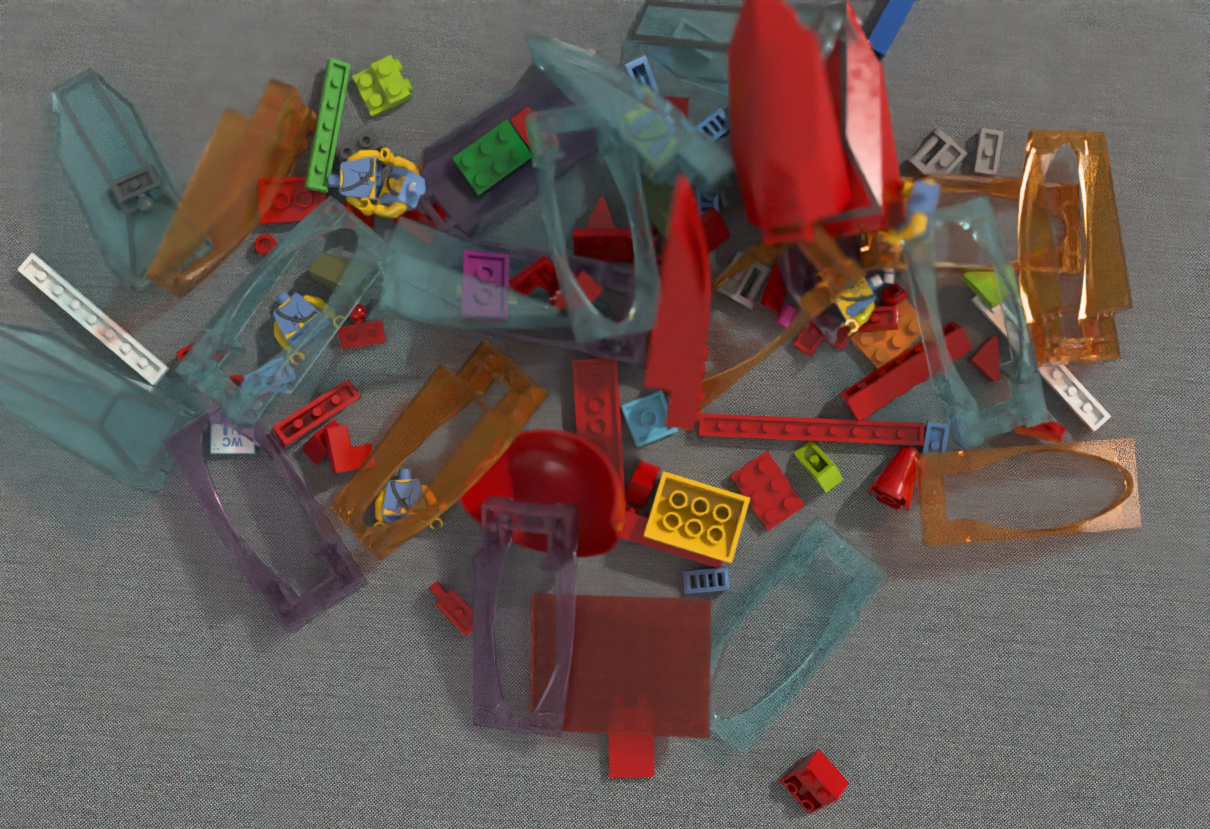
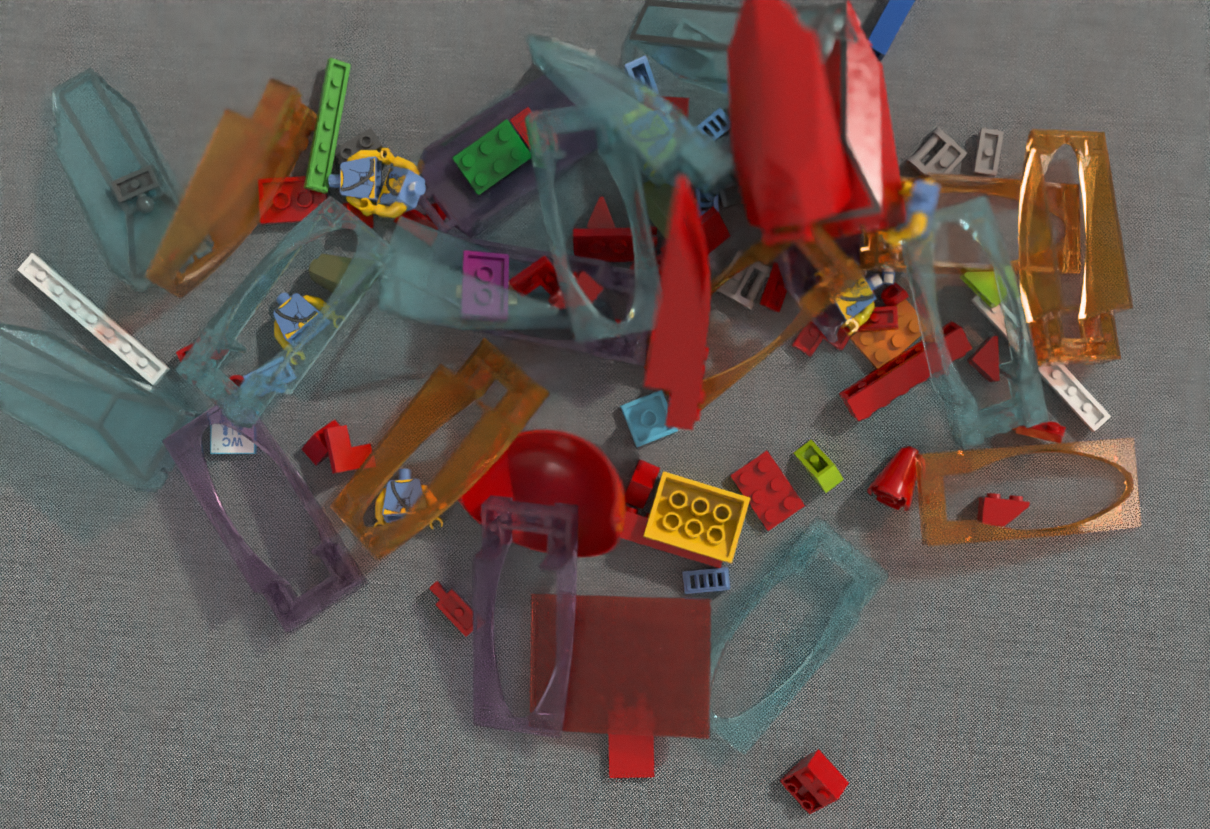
red plate [254,234,277,257] -> none
red slope [271,379,361,450] -> none
red plate [337,304,386,350] -> none
lime plate [352,55,413,118] -> none
red plate [572,357,625,492] -> none
red plate [698,413,924,446] -> none
dark pink hinge [774,304,798,329] -> none
medium blue plate [920,421,950,469] -> none
none -> red slope [977,493,1030,527]

